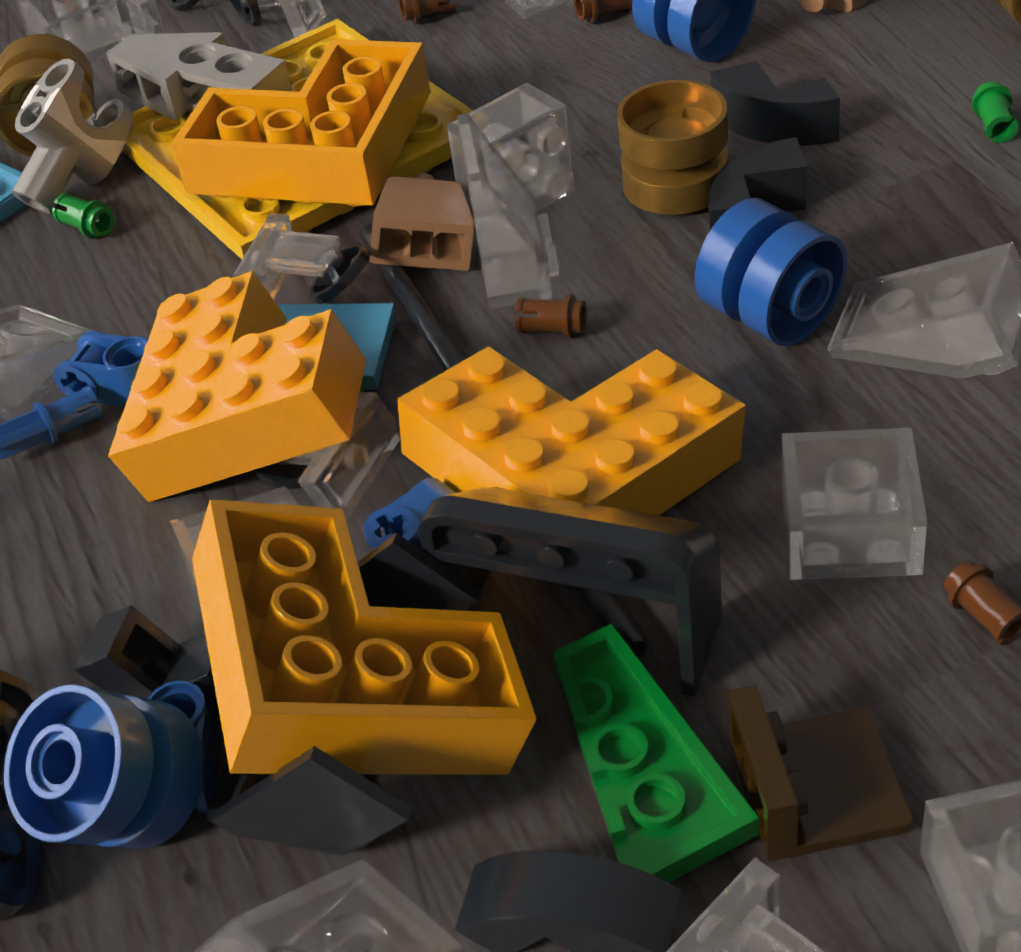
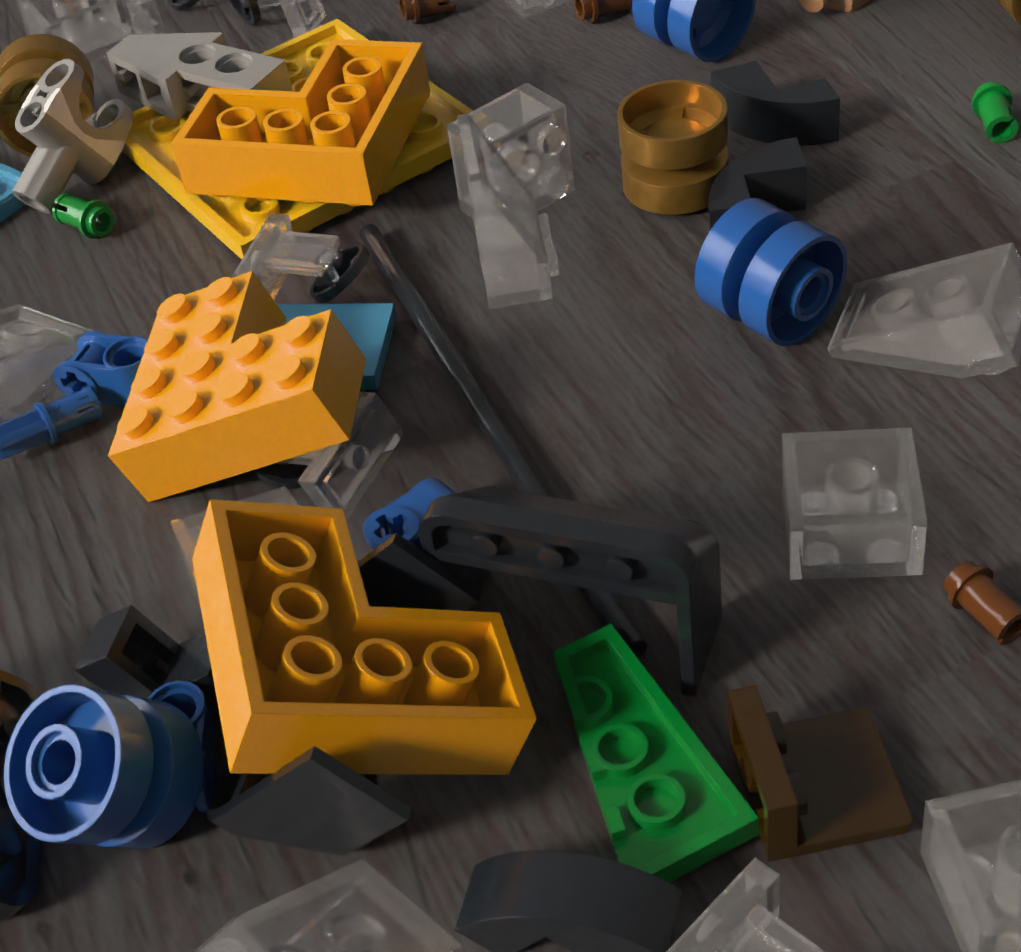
medium nougat torso [370,173,474,271] -> none
light orange brick [397,346,746,516] -> none
reddish brown pin [515,294,587,338] -> none

